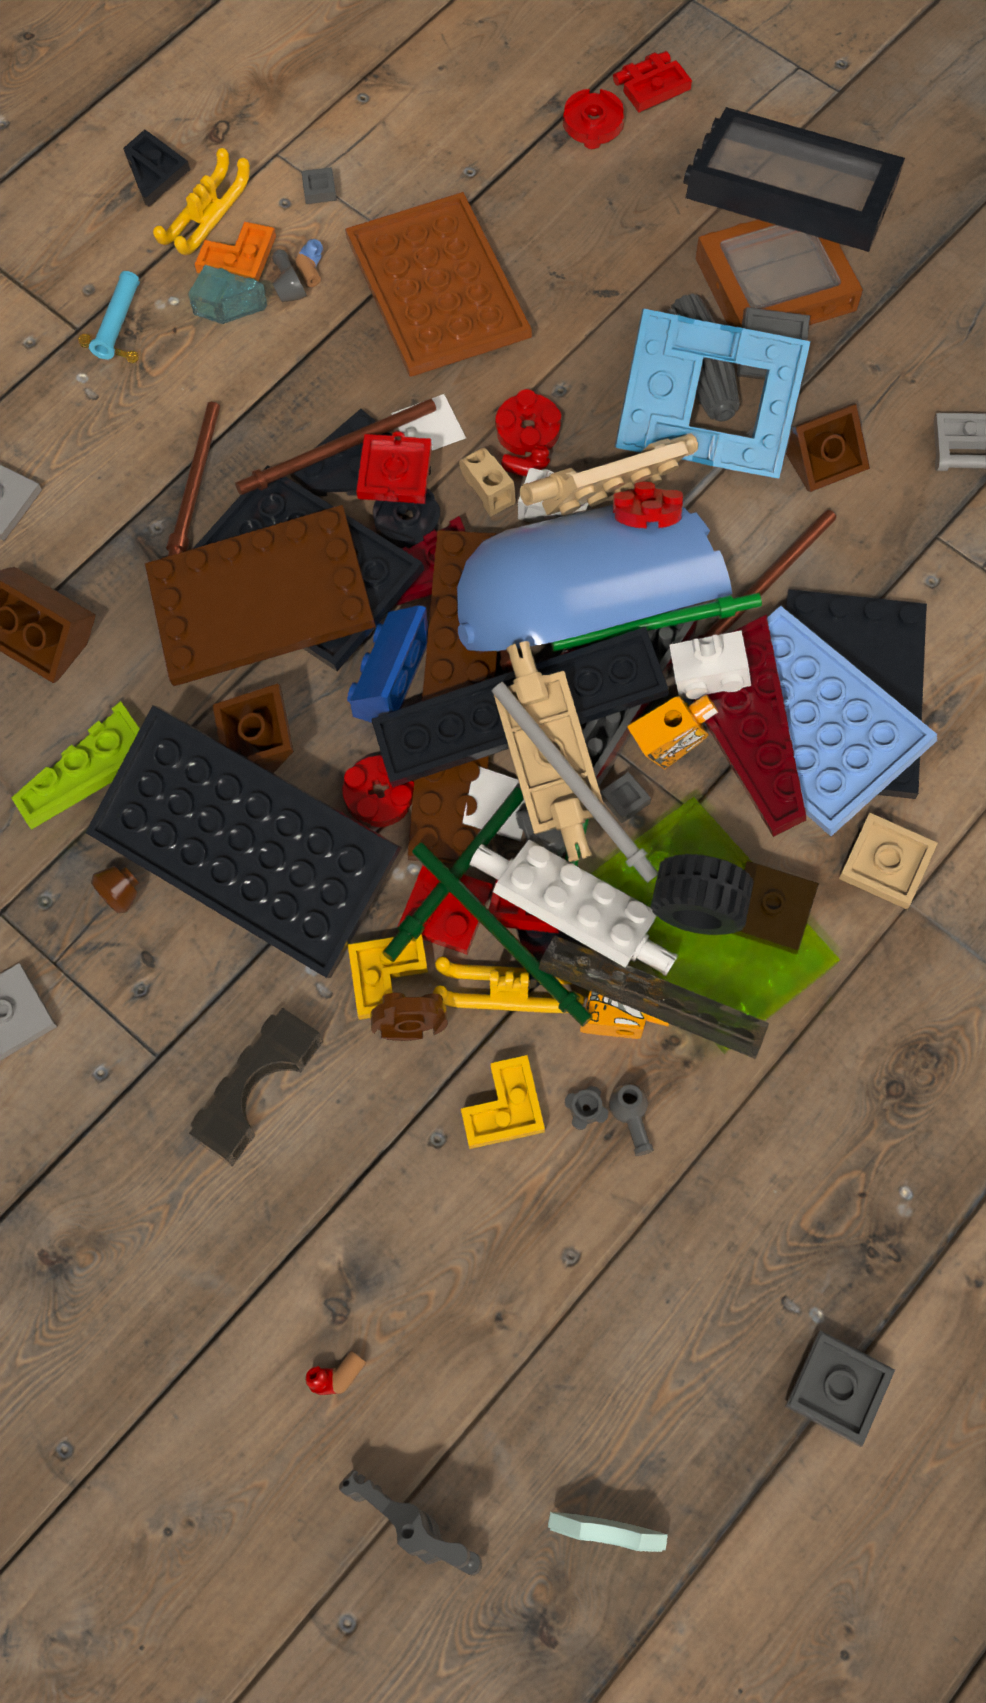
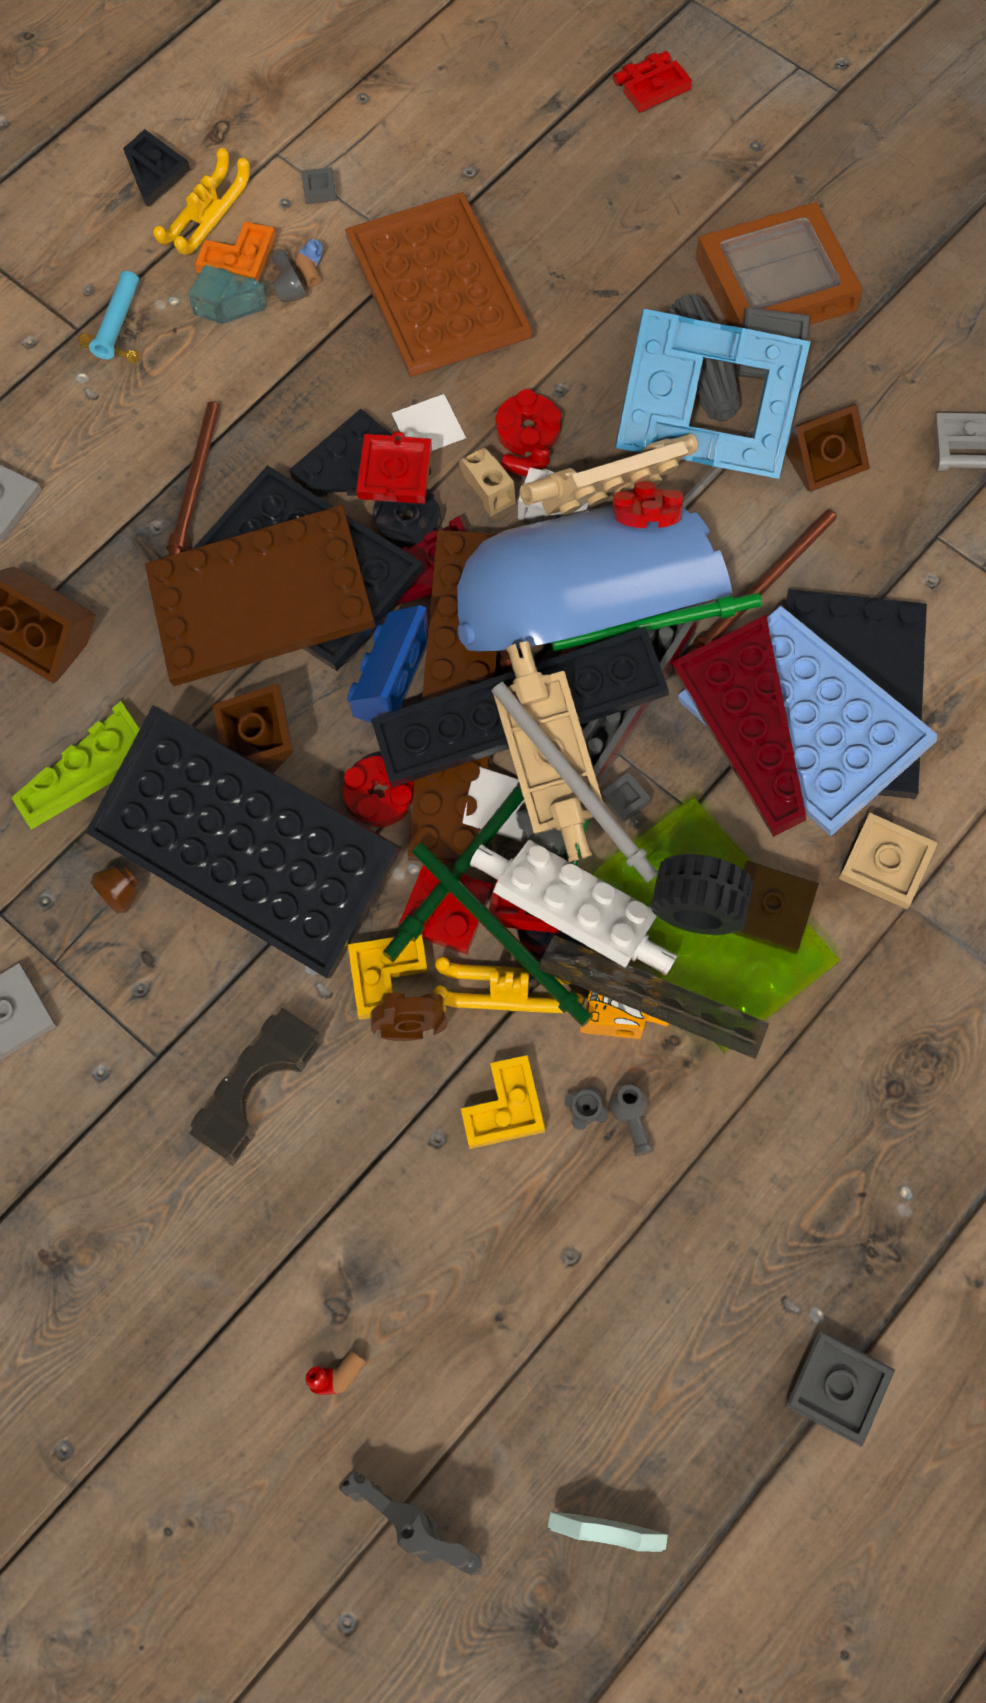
copper bar [235,399,436,495] -> none
red plate [563,89,624,149] -> none
light orange torso [627,694,718,770] -> none
white brick [669,631,751,699] -> none
window [683,107,905,252] -> none

